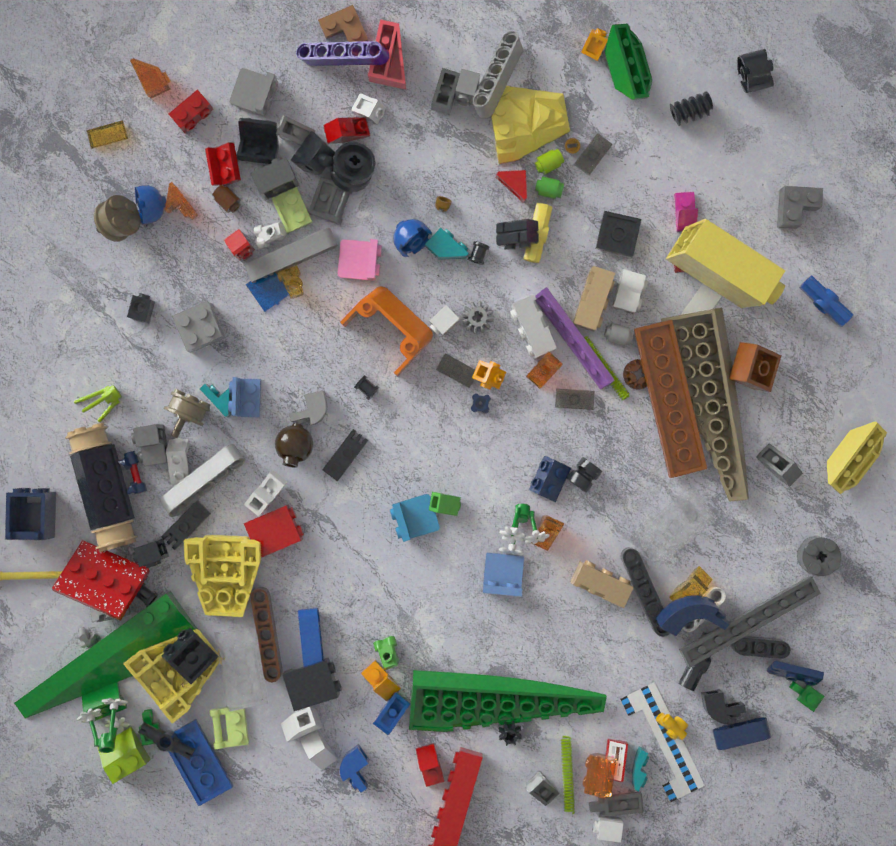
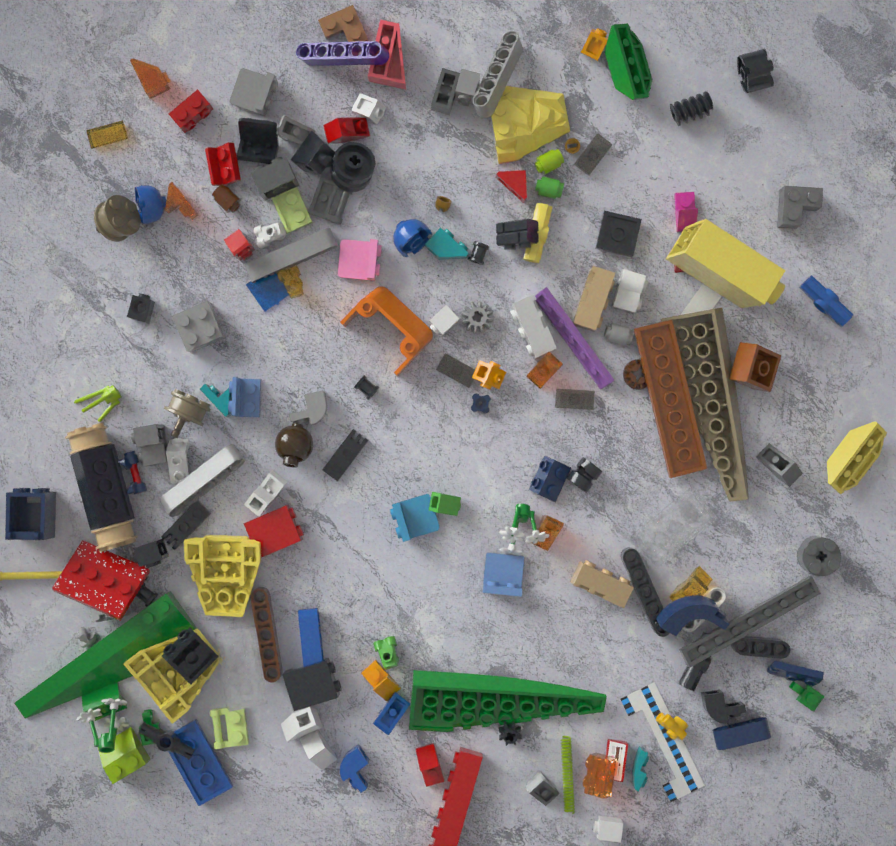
lime piece [584,336,630,401] -> none
dark grey hinge [589,791,644,817] -> none

